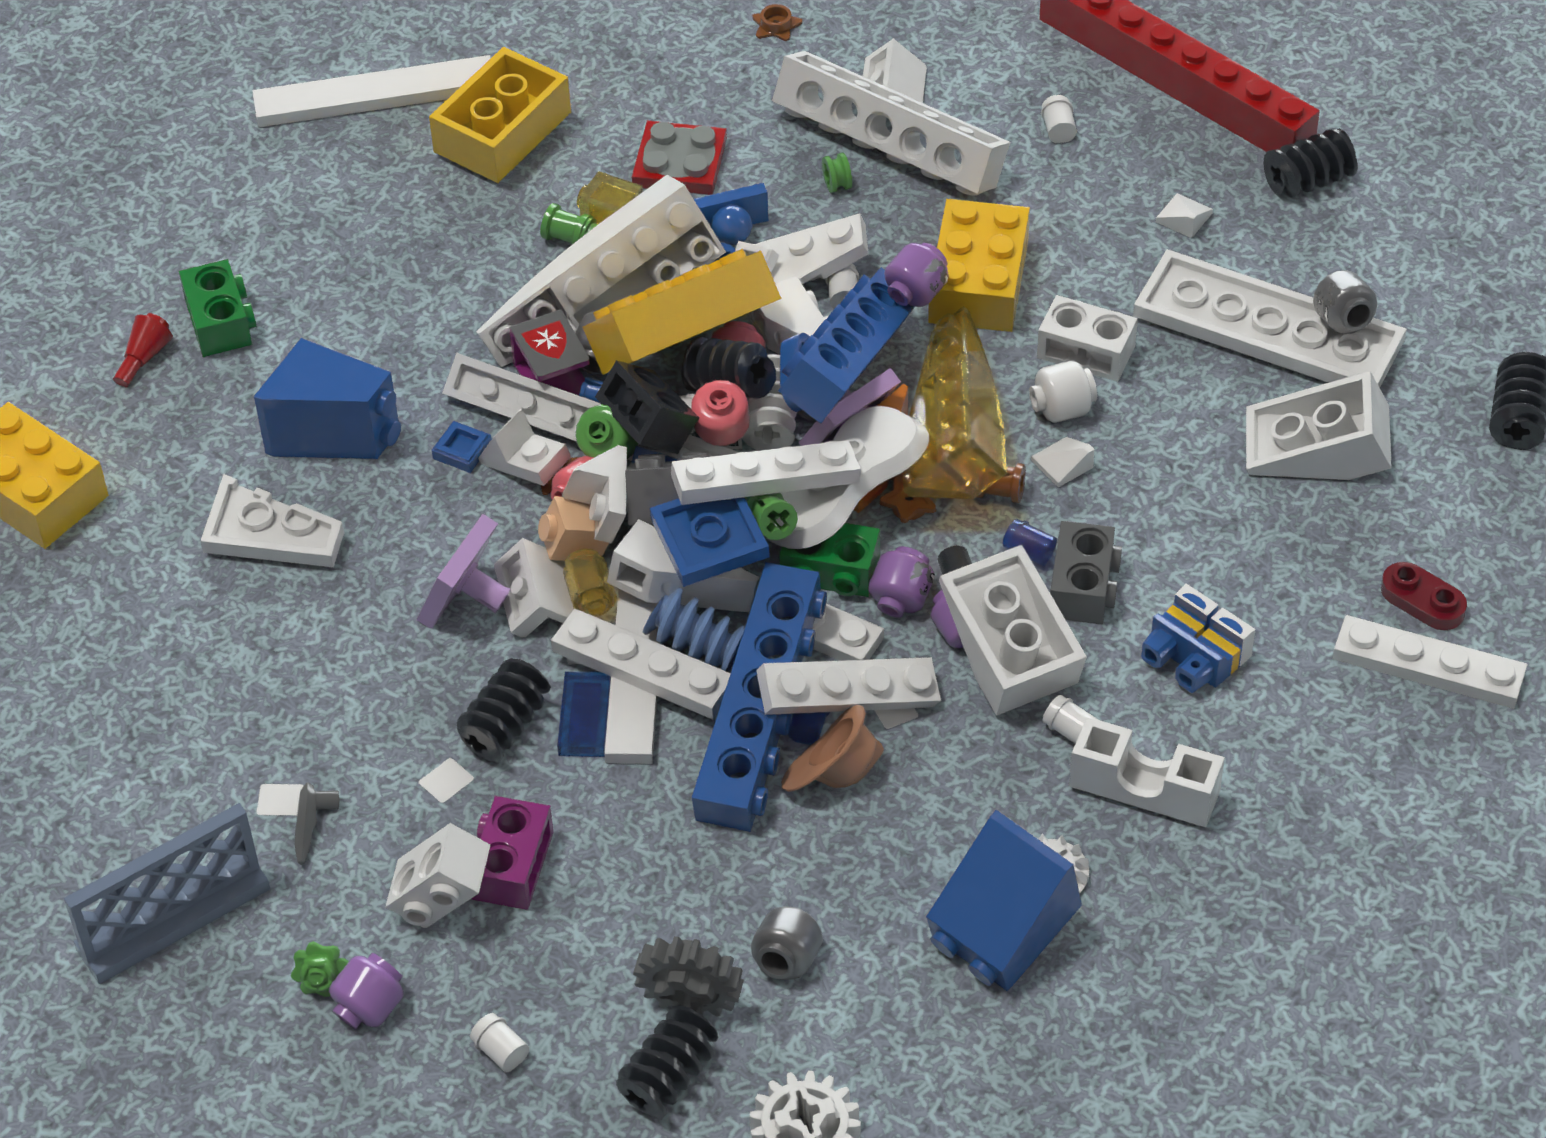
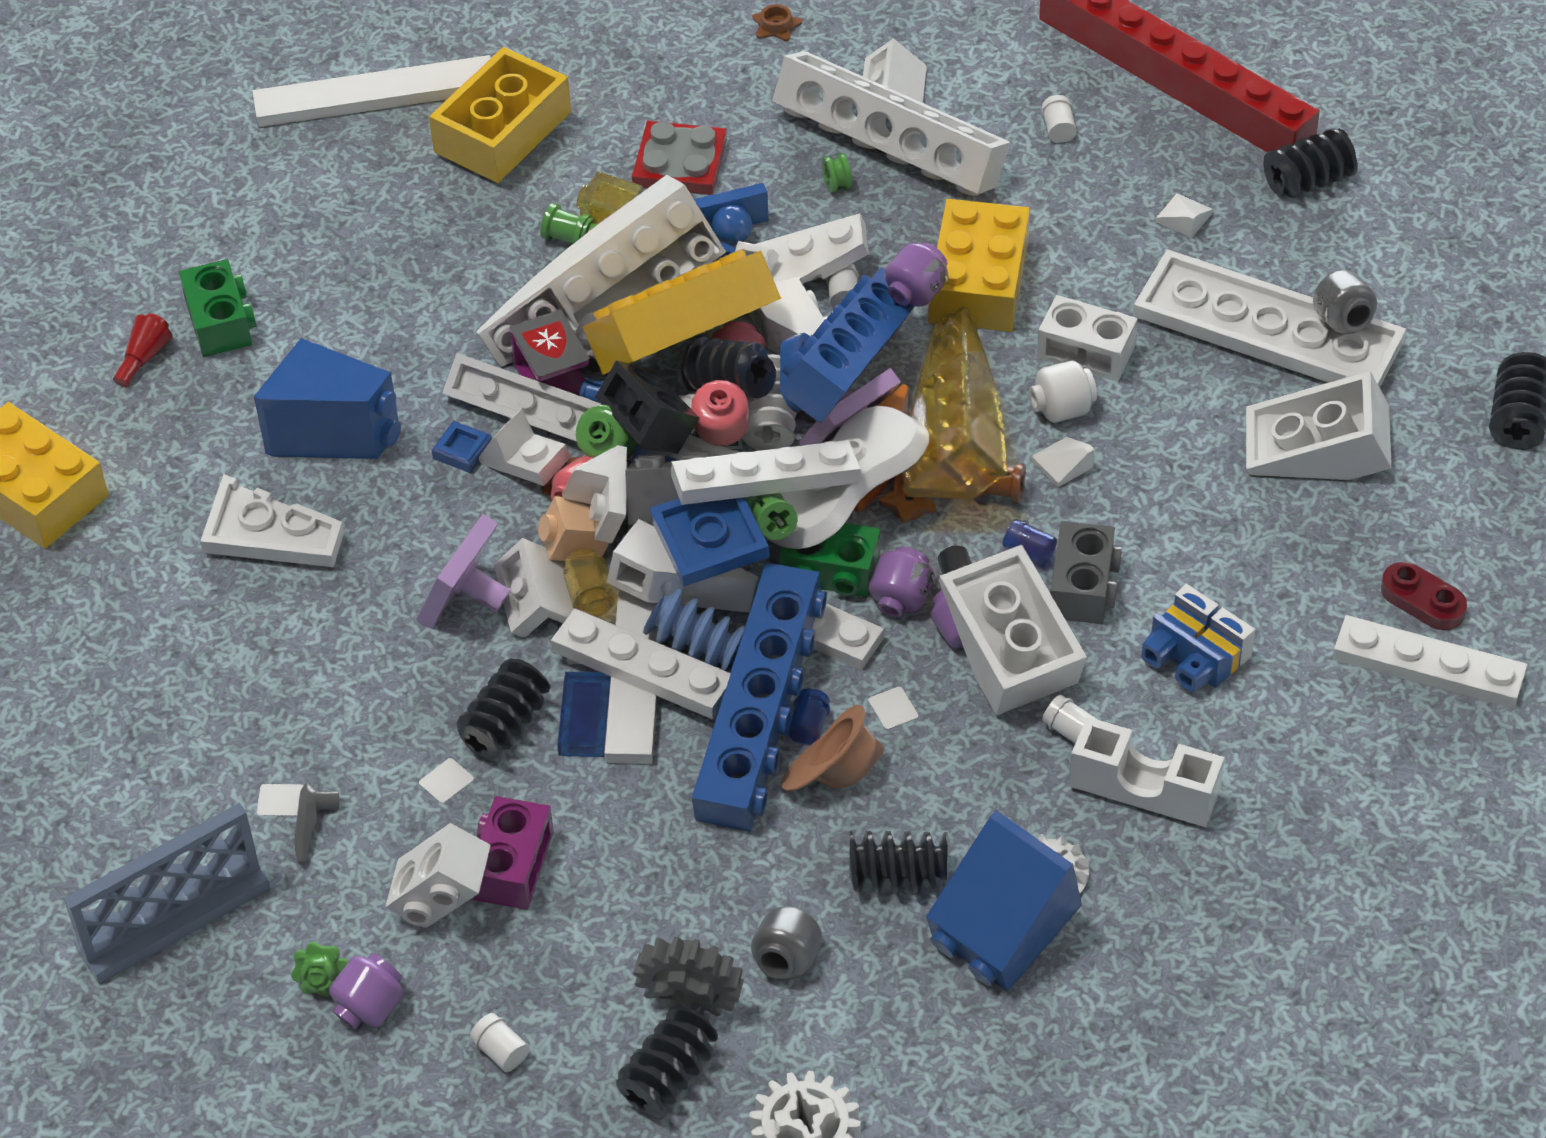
white plate [756,657,941,715] -> none
none -> black piece [849,830,948,894]

